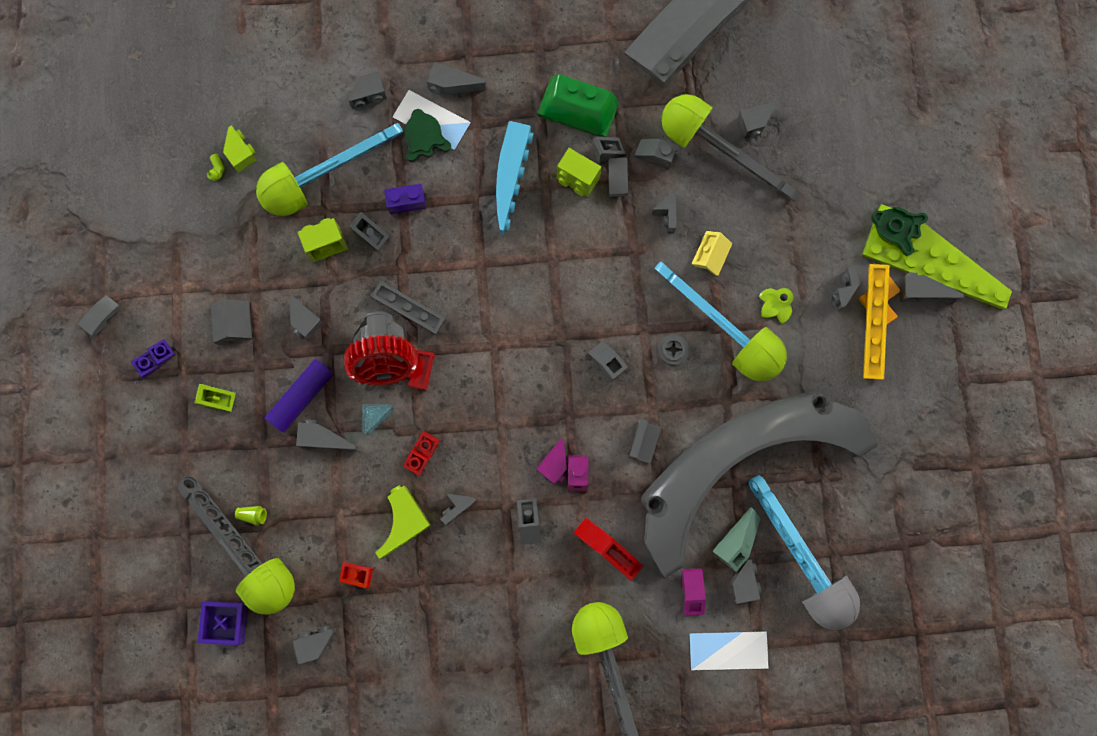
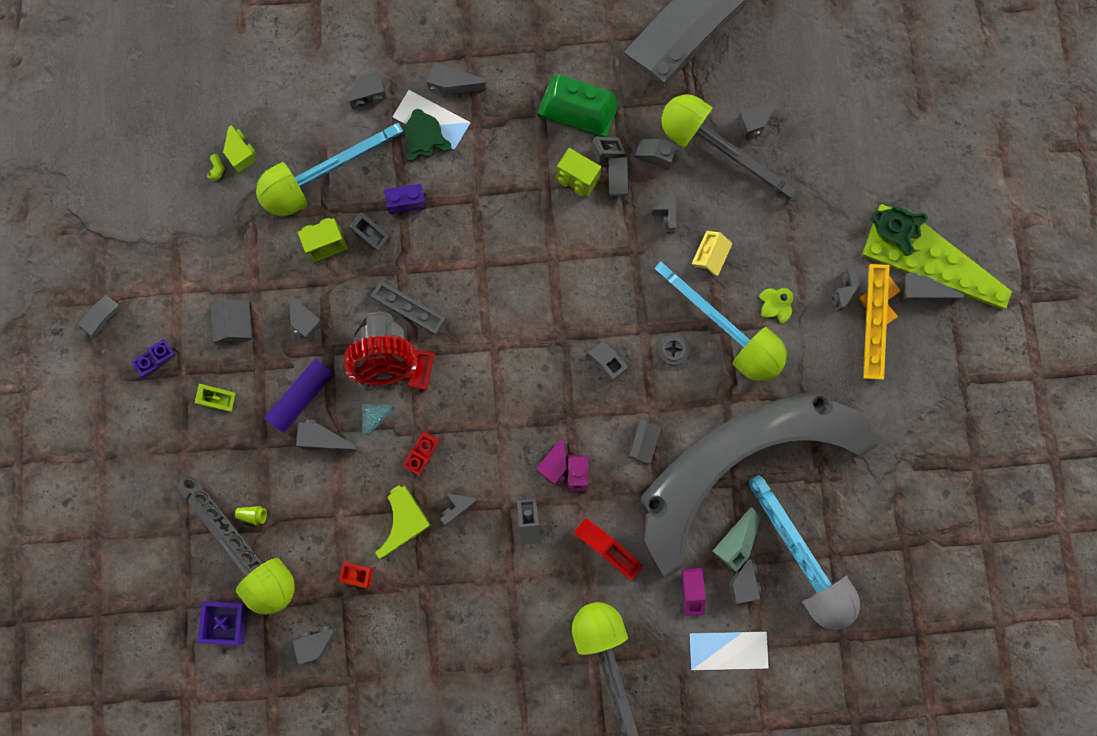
medium azure slope [496,121,534,236] -> none

